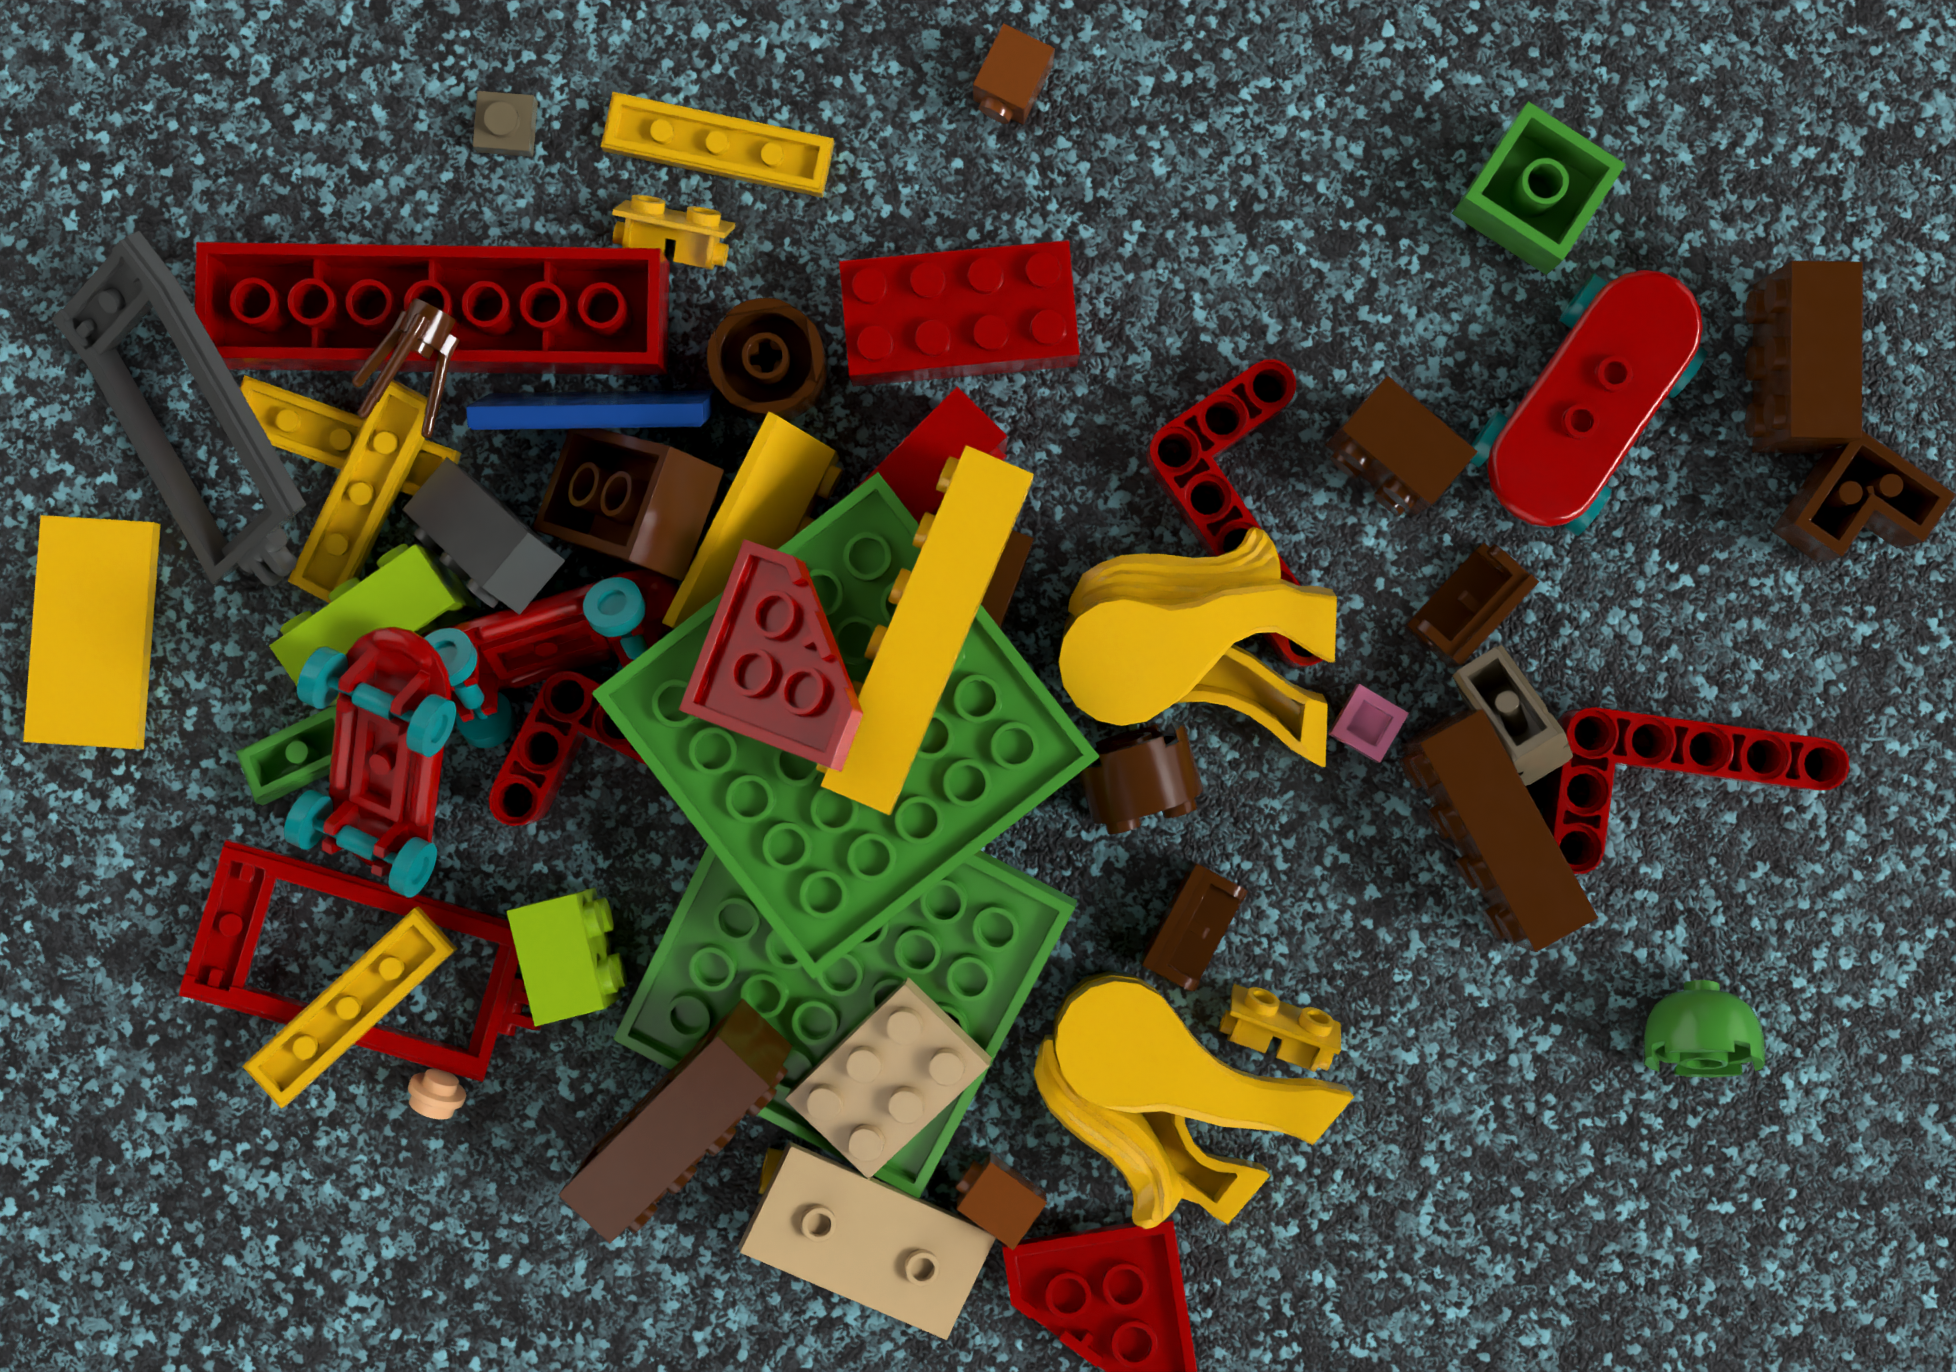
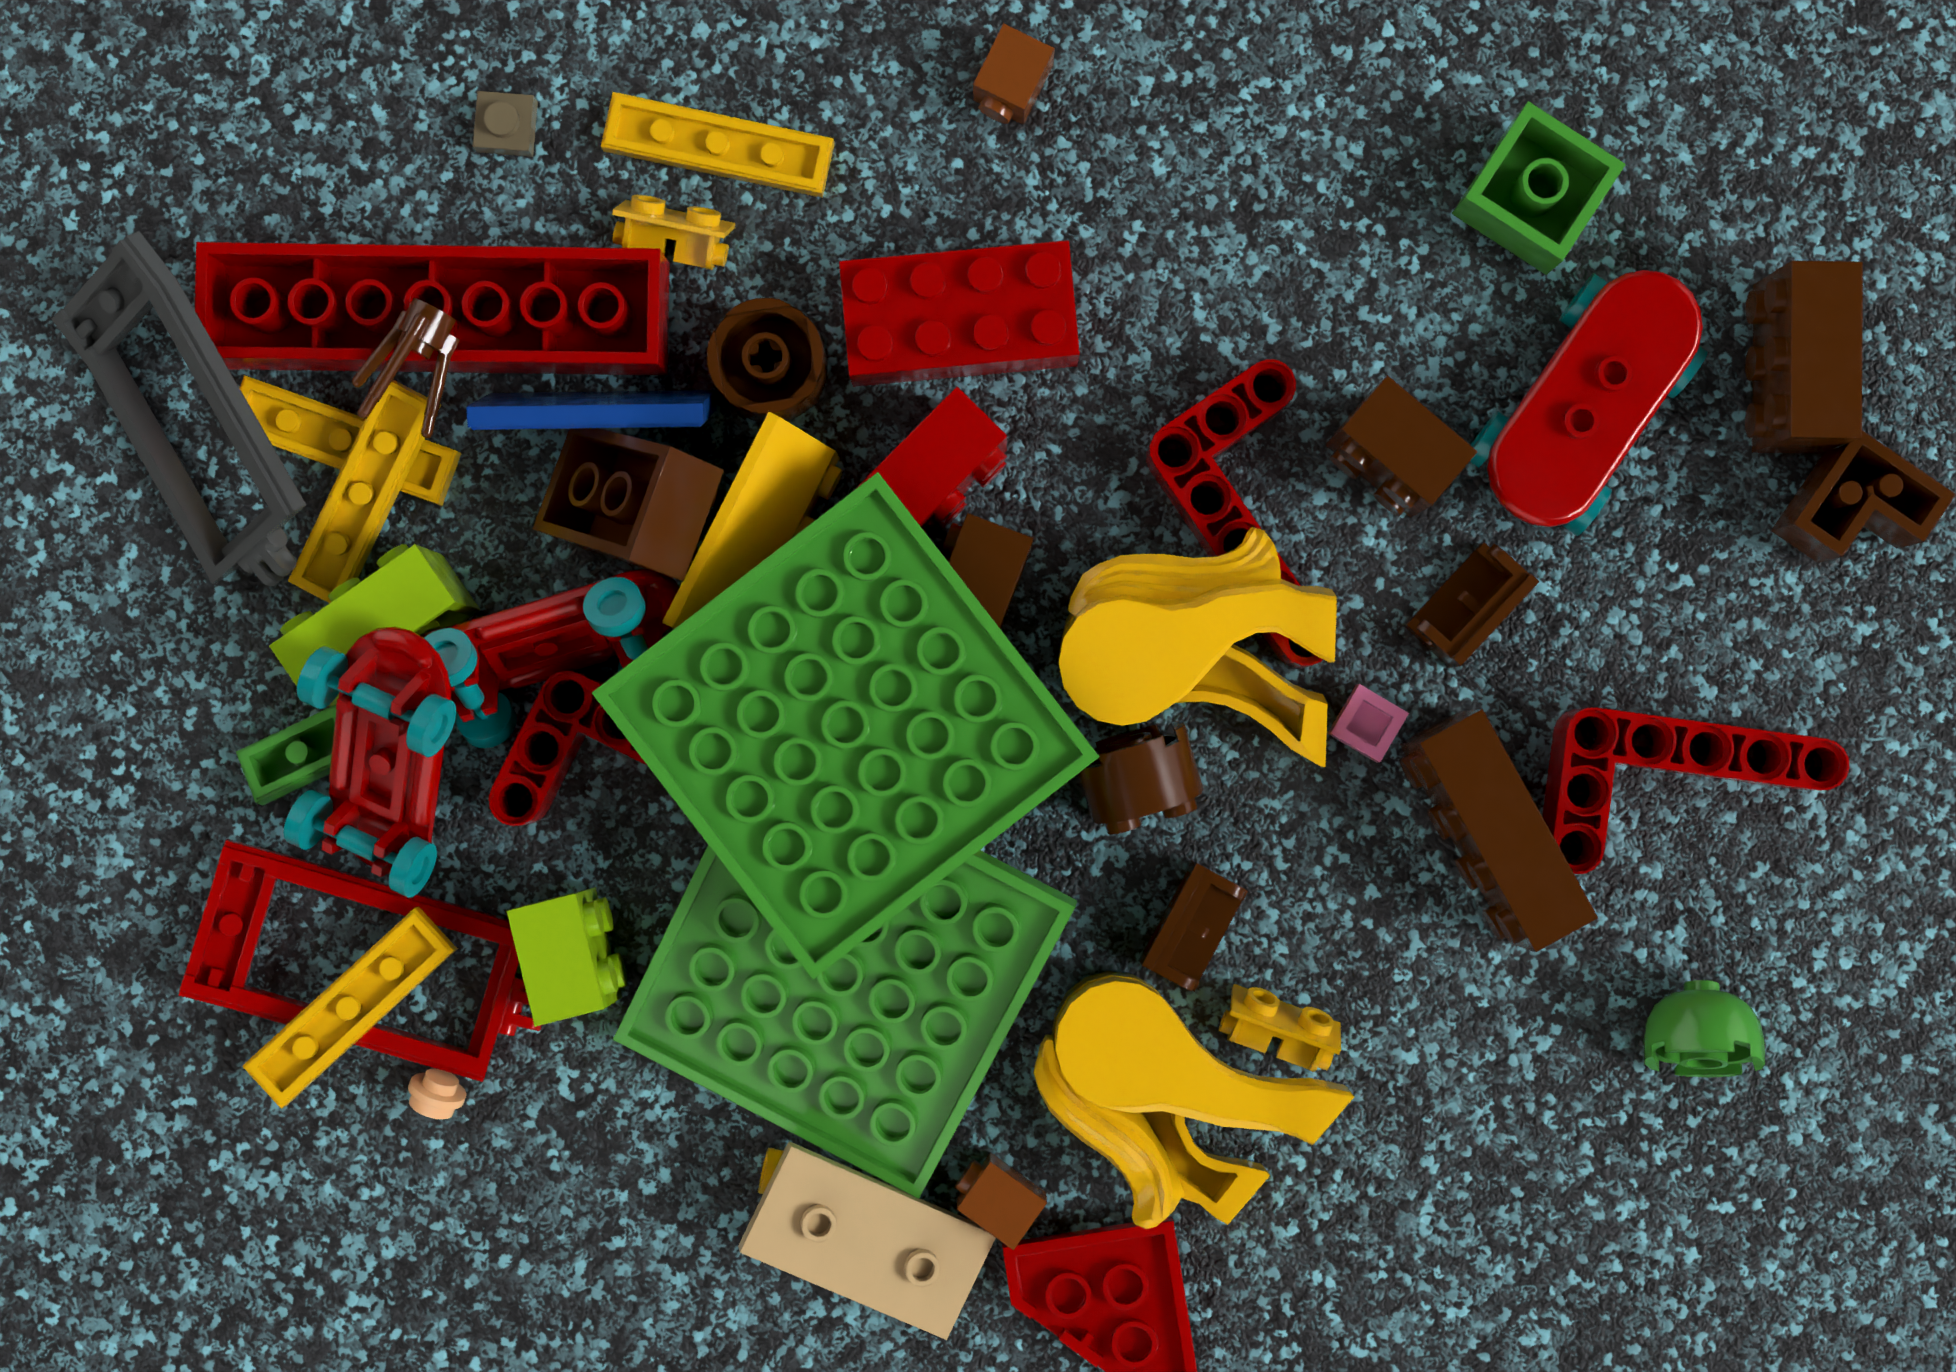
yellow tile [23,515,161,749] -> none
dark grey brick [402,457,565,614] -> none
reddish brown brick [558,998,792,1244] -> none
red plate [679,539,863,772] -> none
tan plate [785,977,992,1180] -> none
yellow brick [816,445,1034,815] -> none
dark tan brick [1452,645,1573,786] -> none

